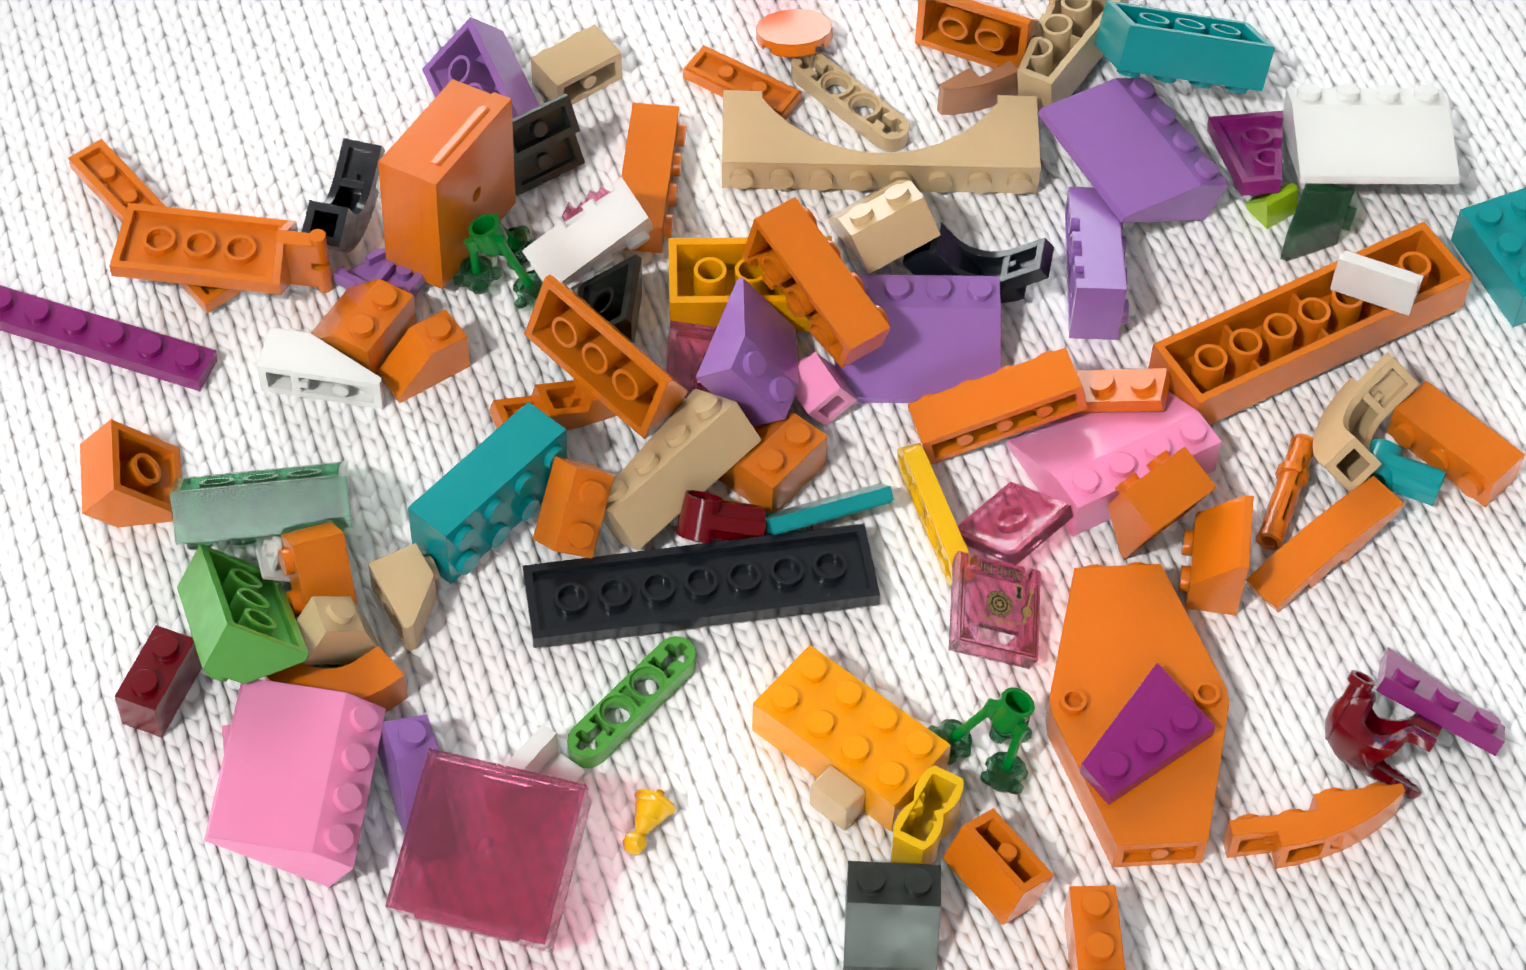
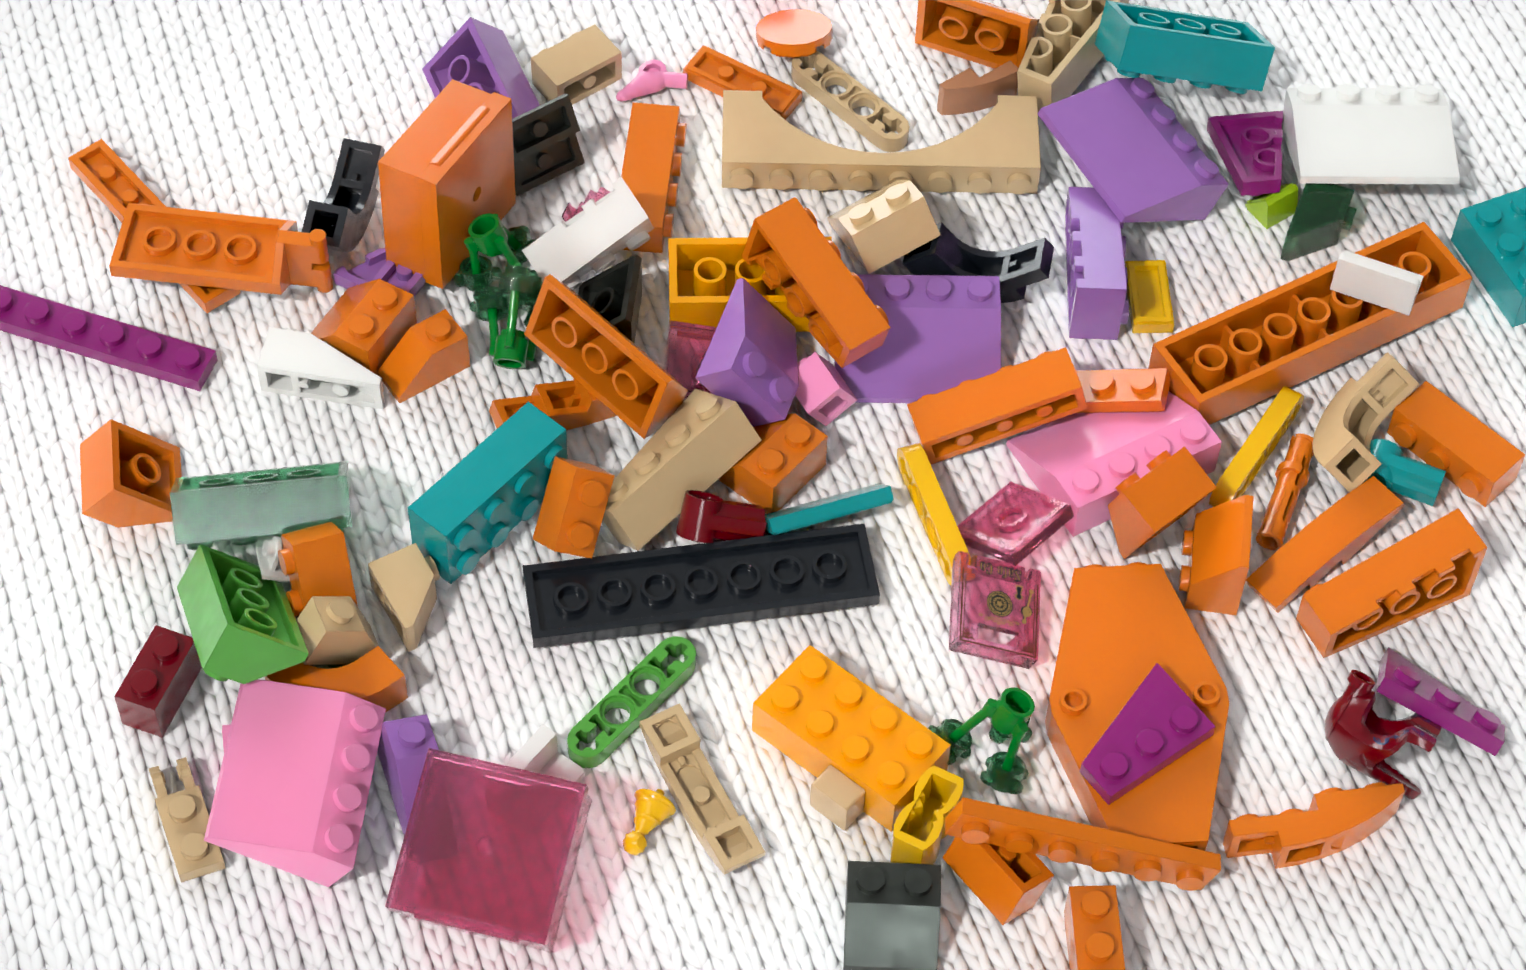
none -> tan hinge [149,757,226,883]
none -> plant [469,263,542,369]
none -> bright pink animal [616,59,688,102]
none -> tan slope [639,703,765,875]
none -> orange plate [945,797,1221,891]
none -> yellow tile [1125,260,1174,333]
none -> yellow beam [1209,386,1304,507]
none -> orange wedge [1296,508,1488,658]

